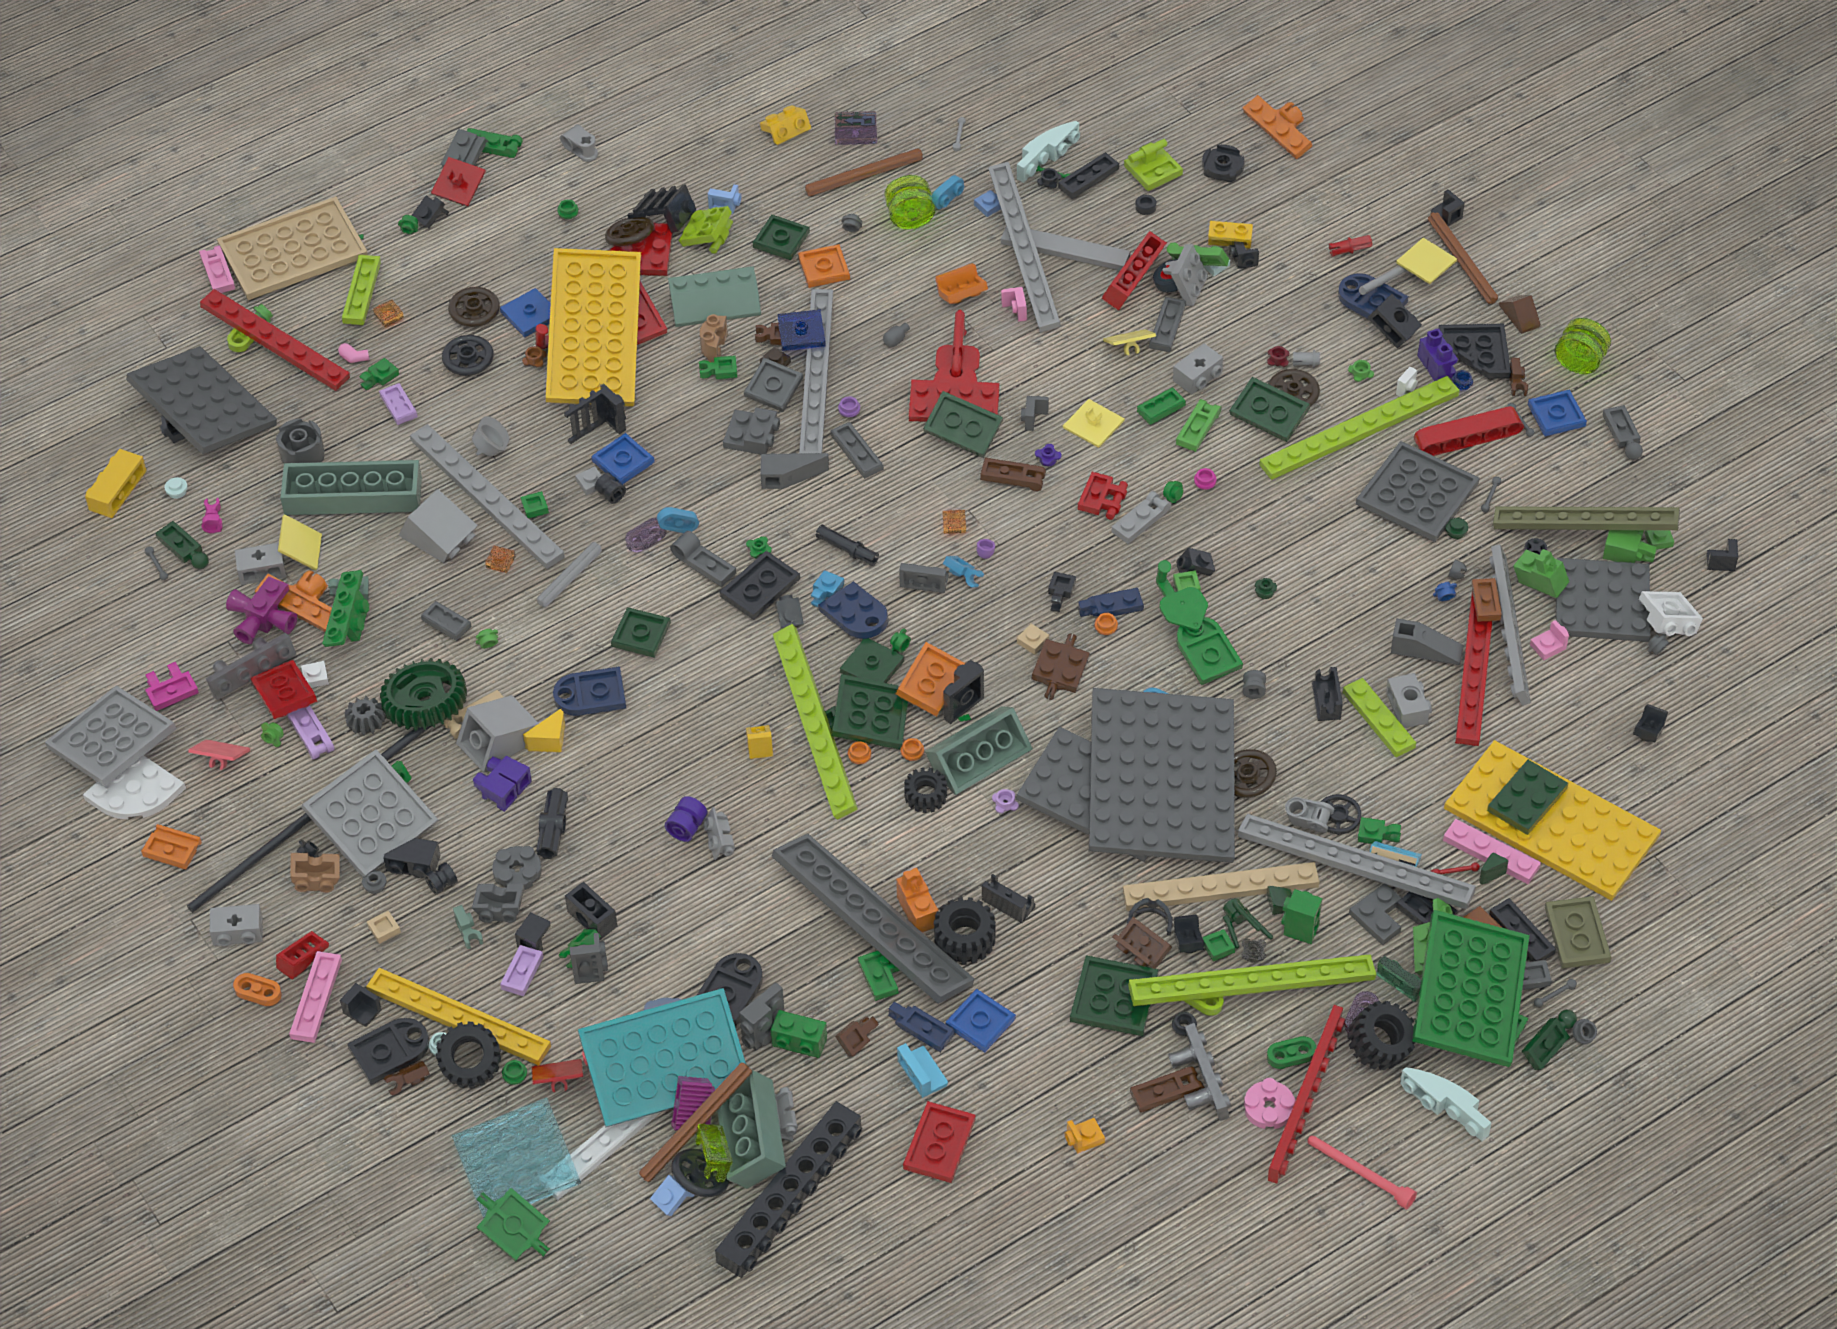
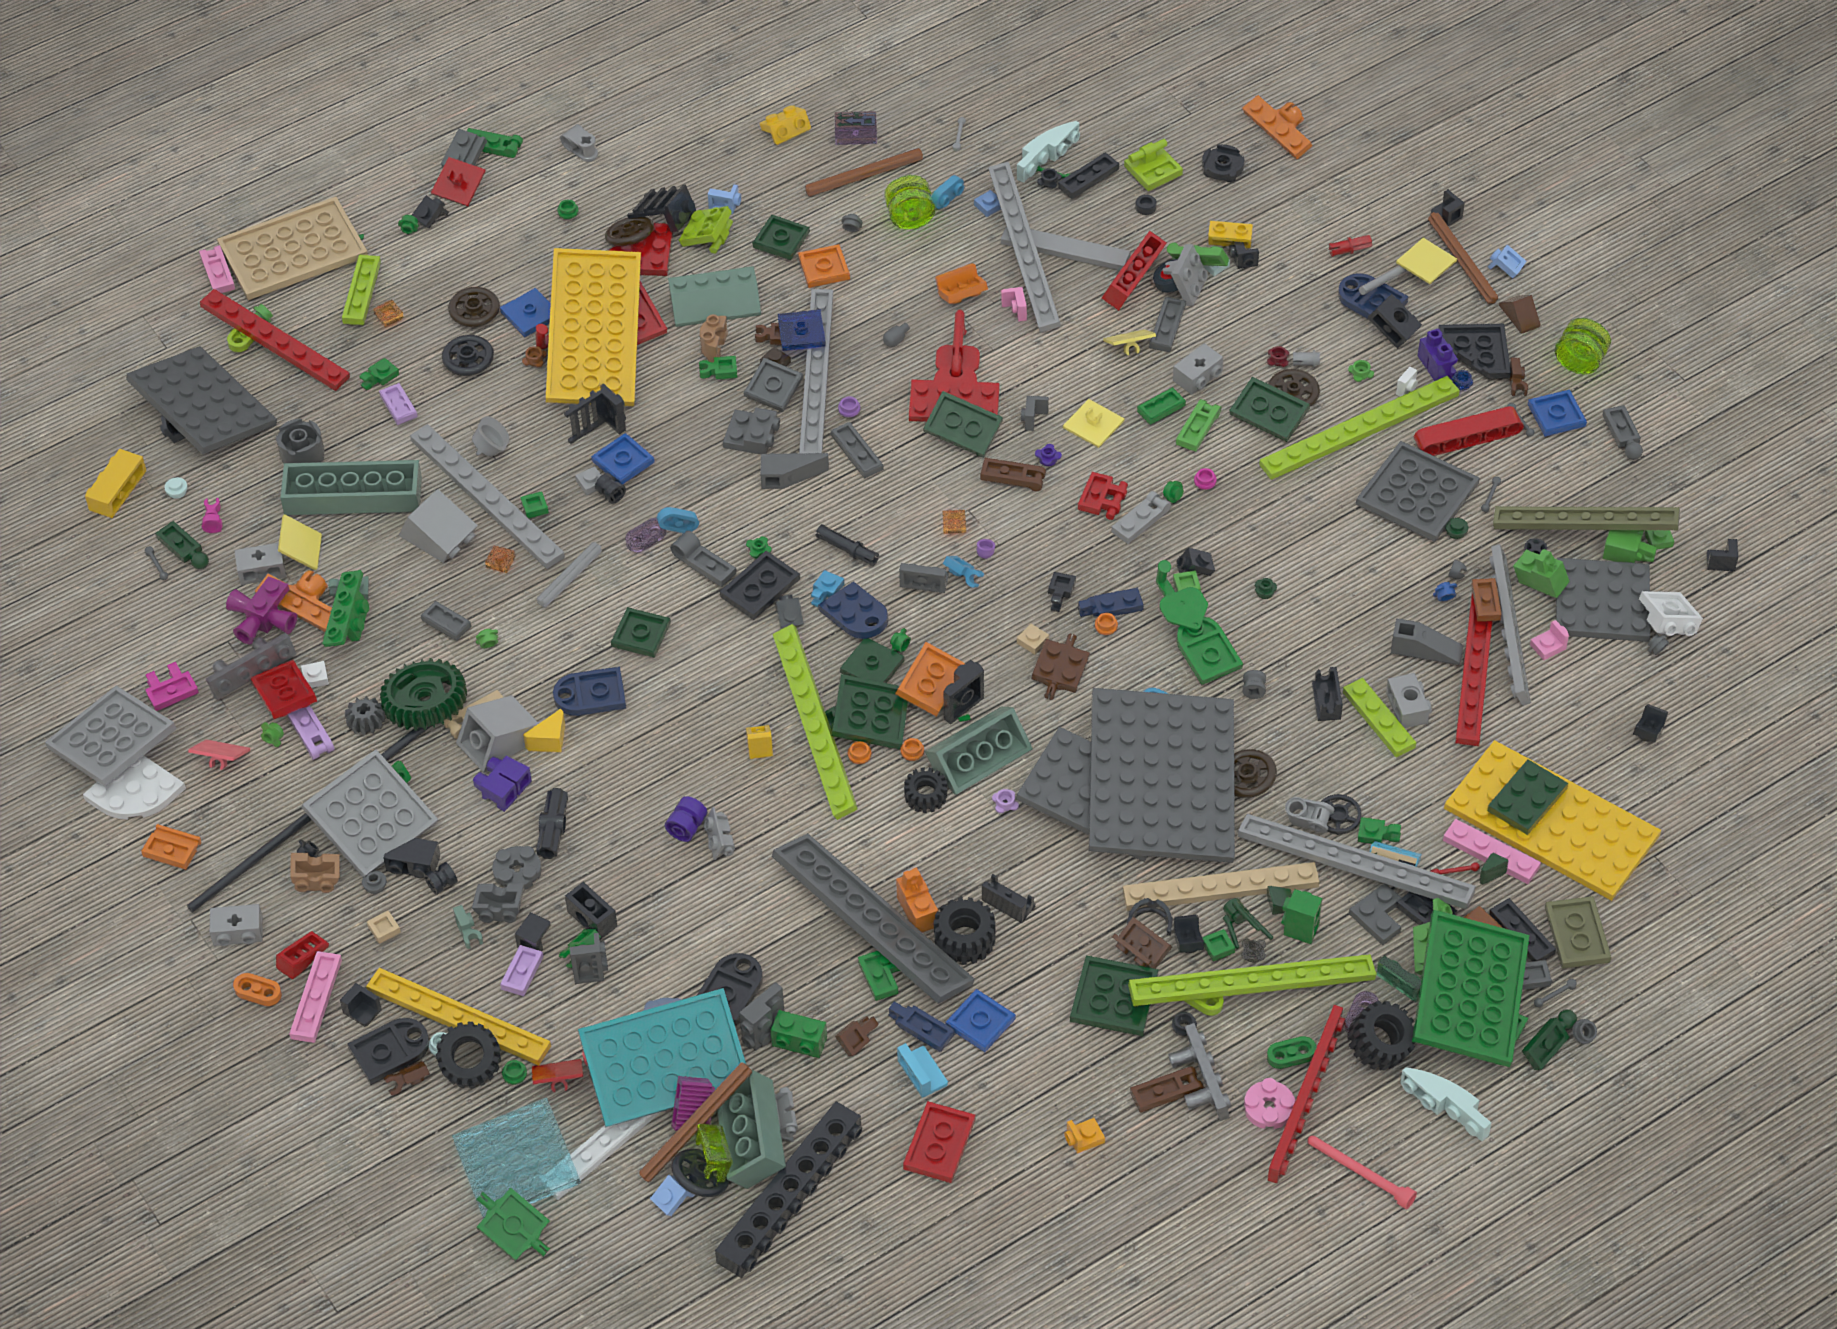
bright pink arm [338,343,369,363] -> none
none -> light blue bracket [1488,245,1527,278]

